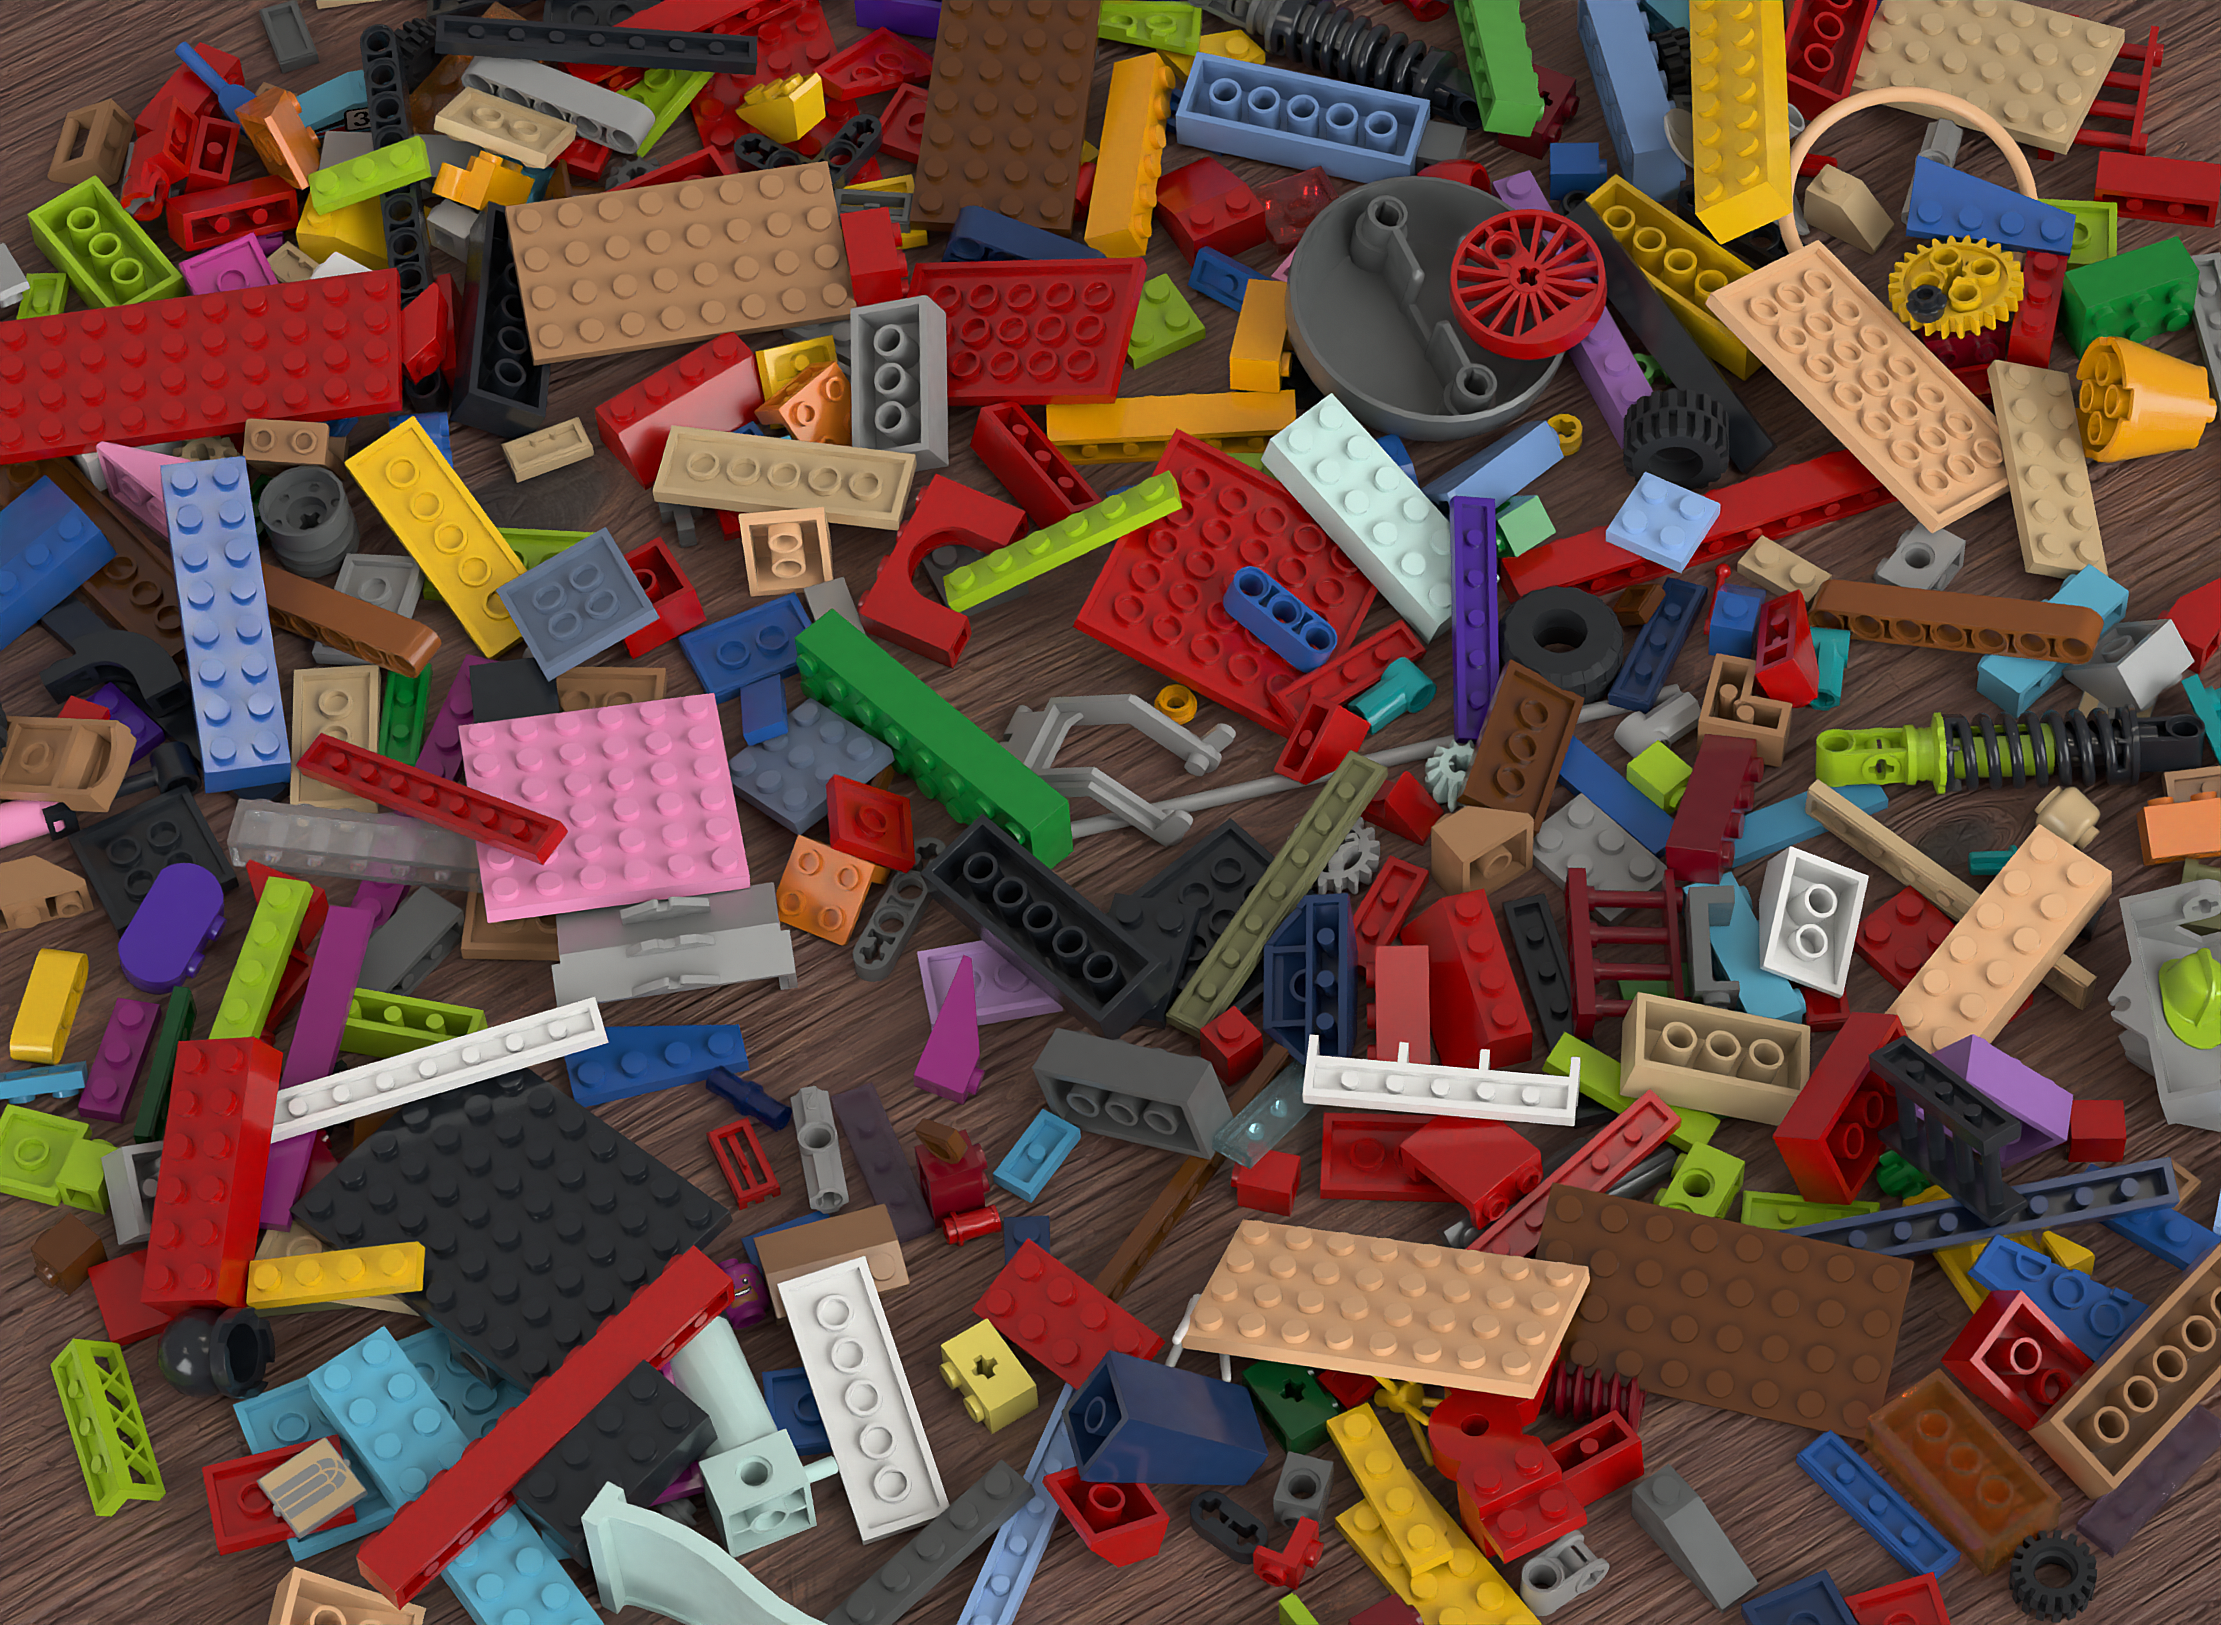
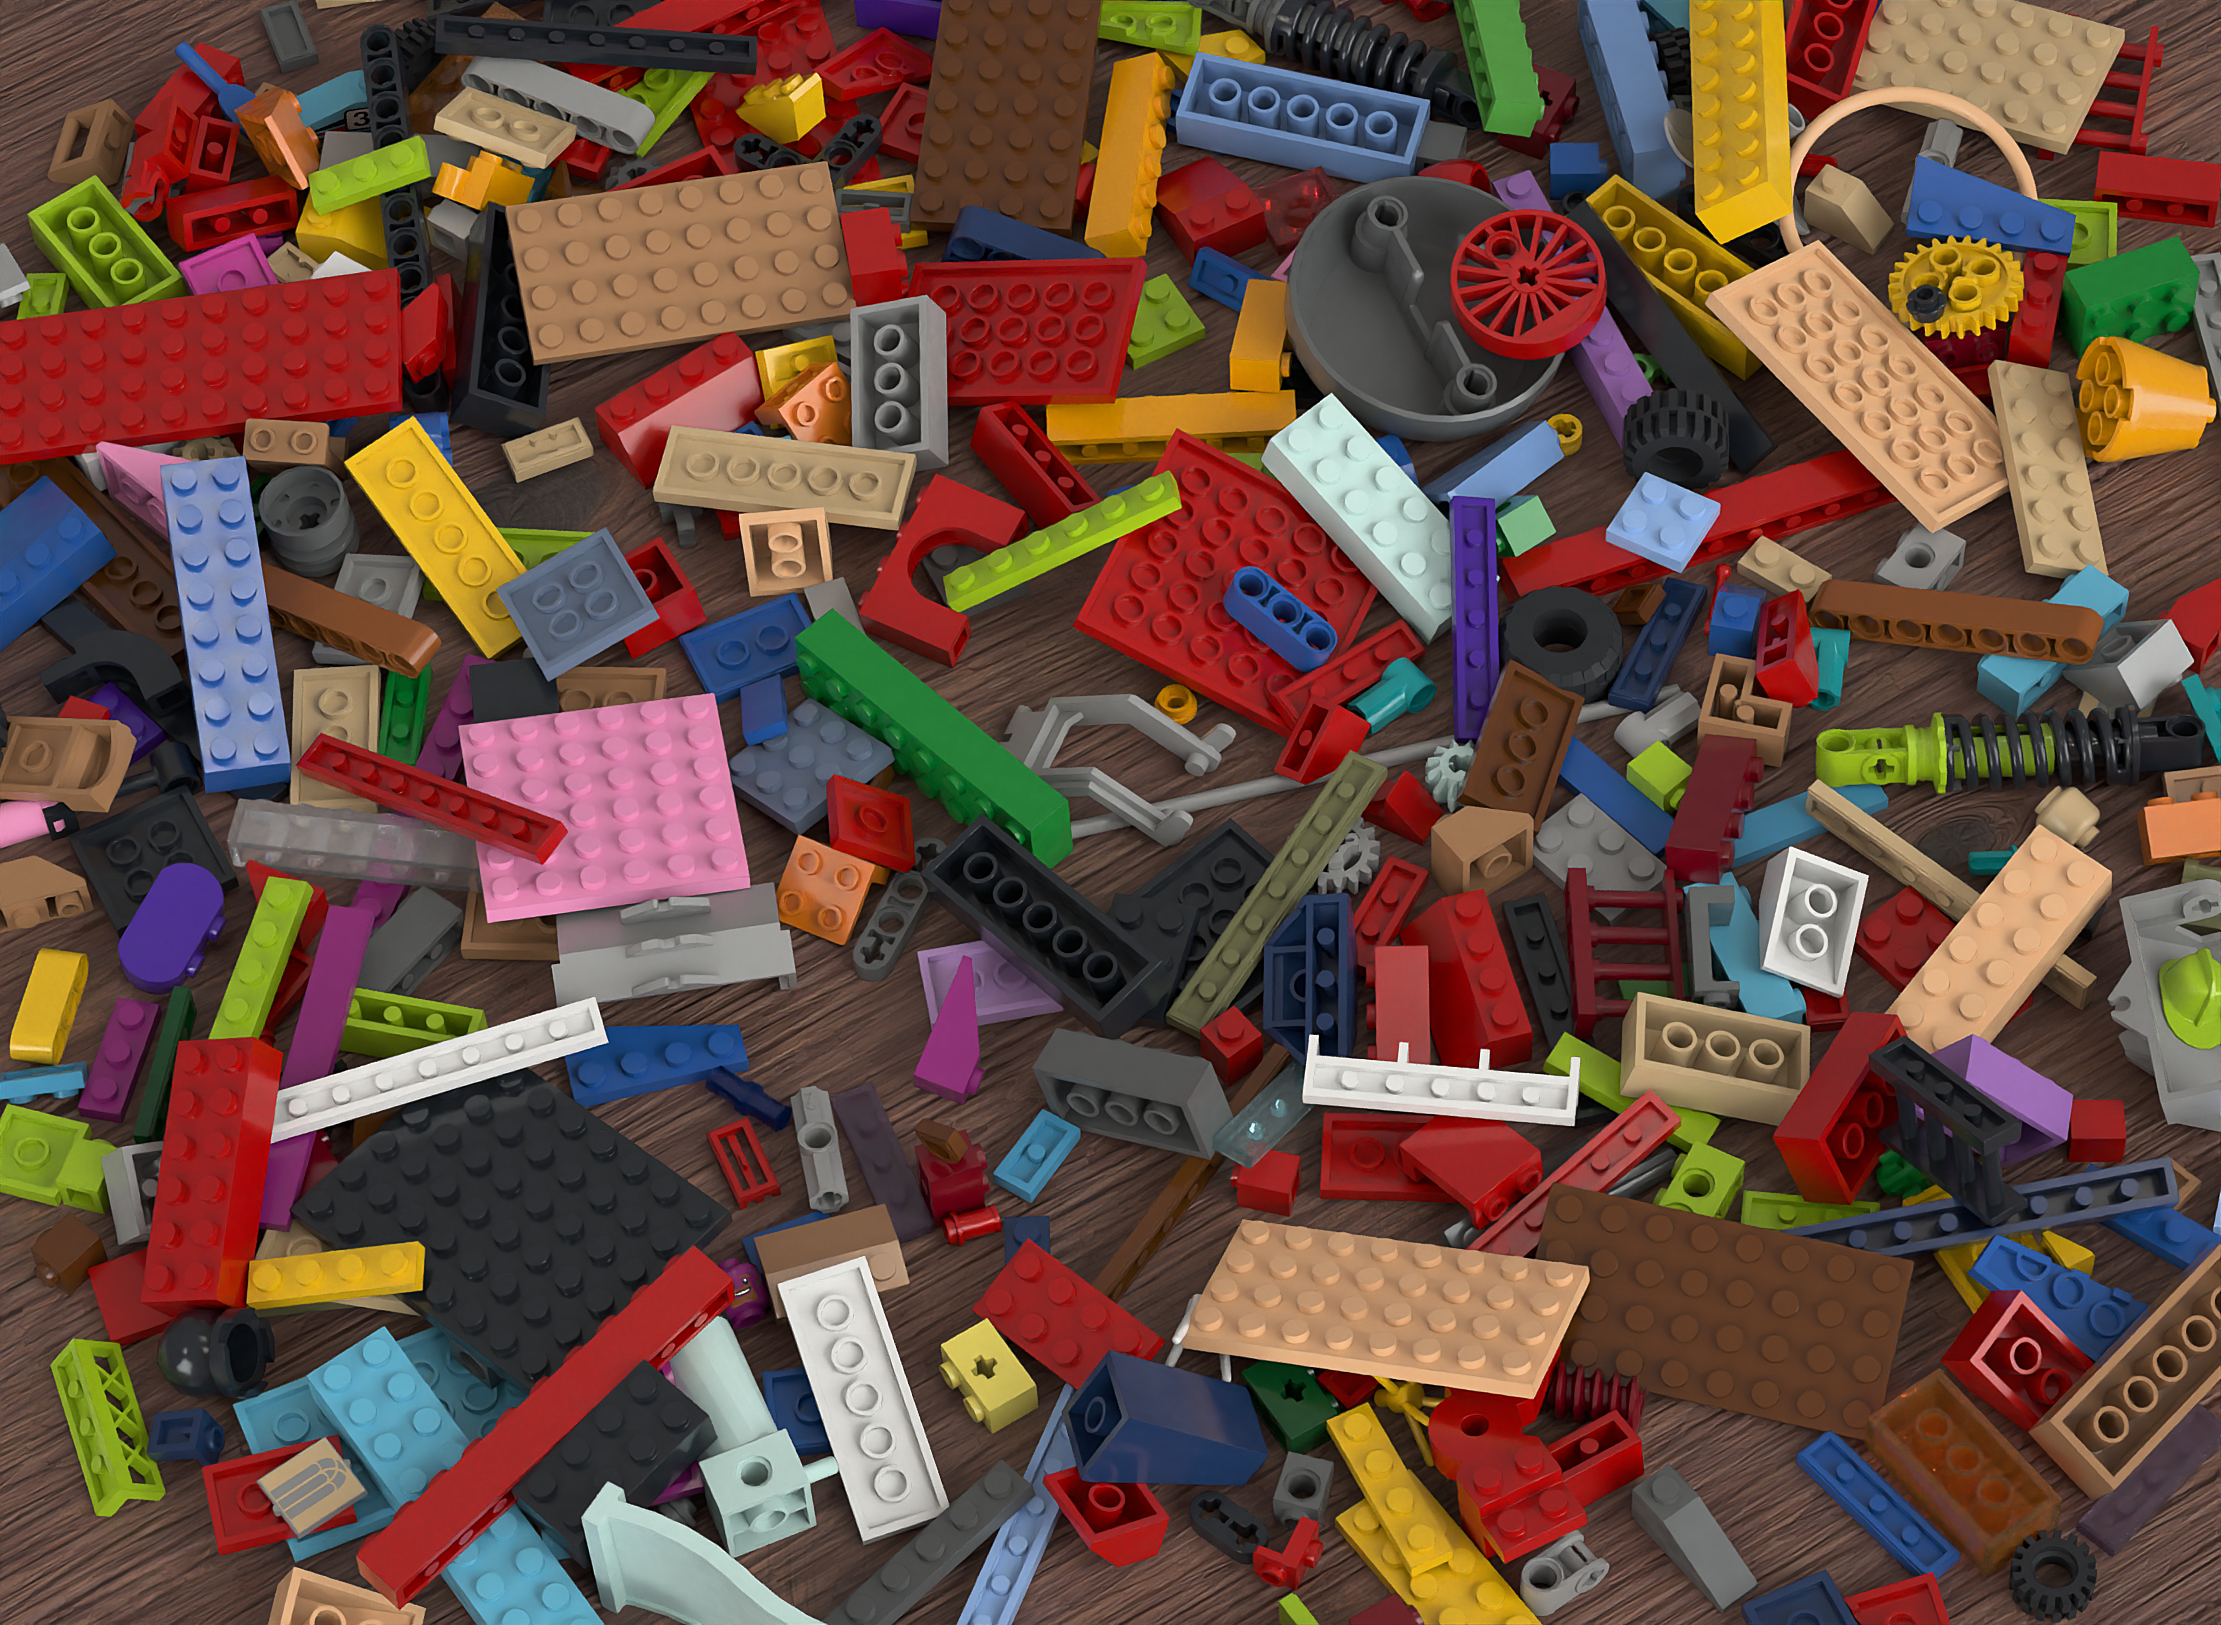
none -> dark blue bracket [146,1408,225,1466]

